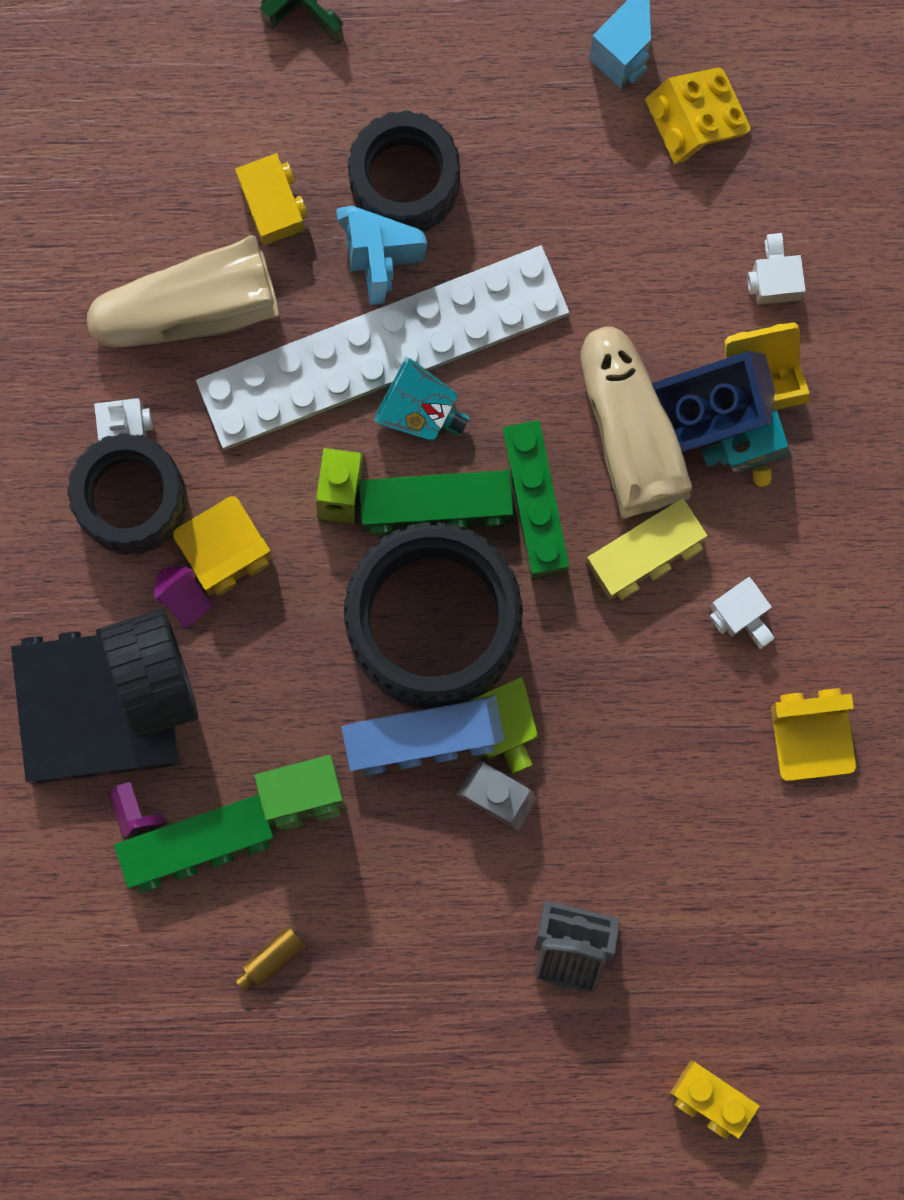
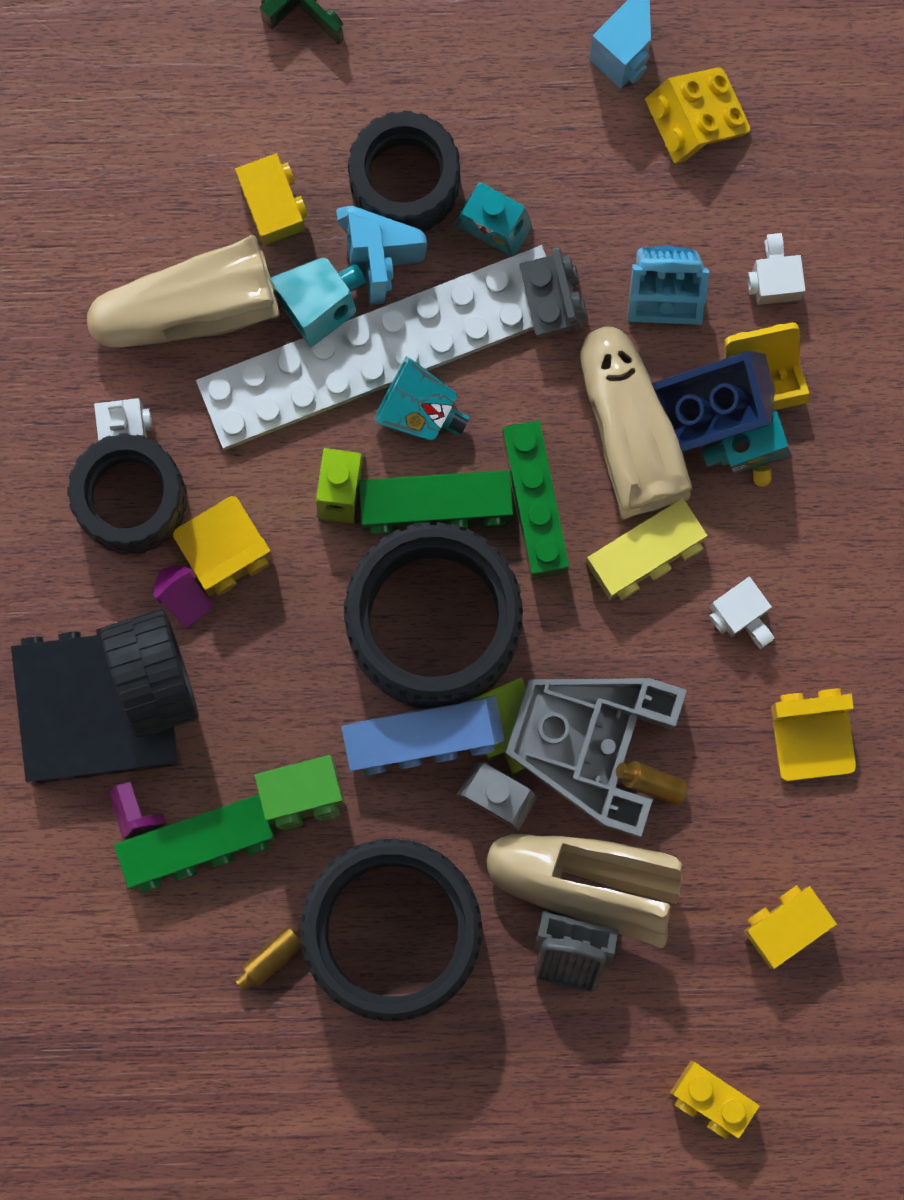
none -> teal torso [270,257,366,348]
none -> black tyre [300,838,482,1022]
none -> teal torso [453,182,532,257]
none -> tan piece [487,834,683,948]
none -> light grey wedge [506,678,687,839]
none -> dark grey bracket [519,247,589,338]
none -> pearl gold cylinder [616,761,688,806]
none -> medium azure piece [628,245,709,325]
none -> yellow brick [744,885,837,969]

